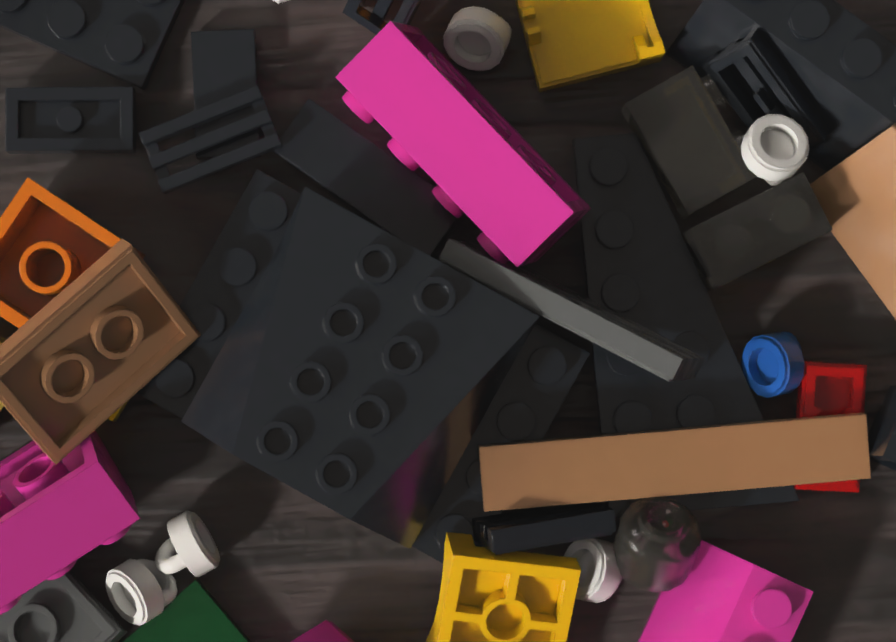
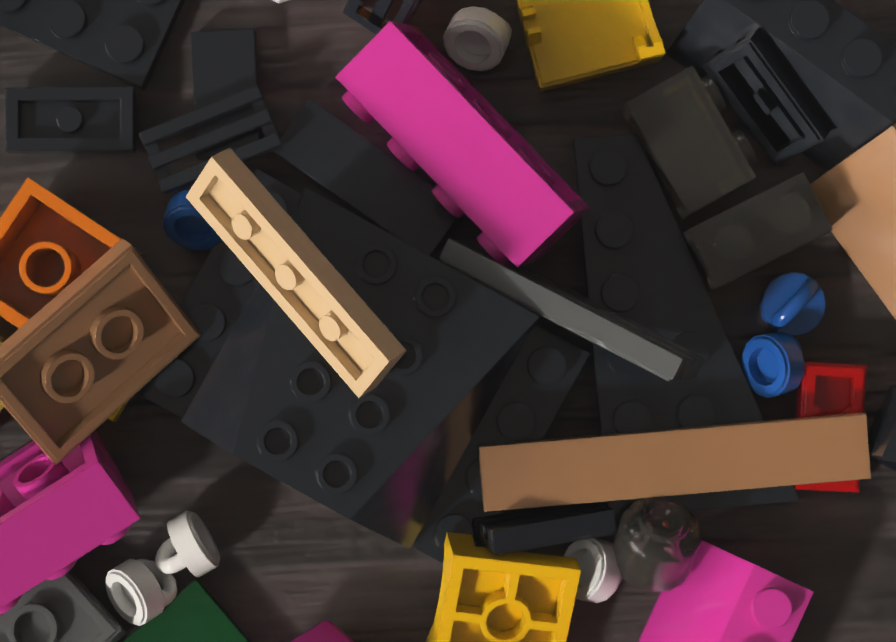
white tile [741,114,810,186] -> none
none -> blue tile [163,189,222,251]
none -> tan plate [186,148,407,398]
none -> blue tile [759,272,826,336]

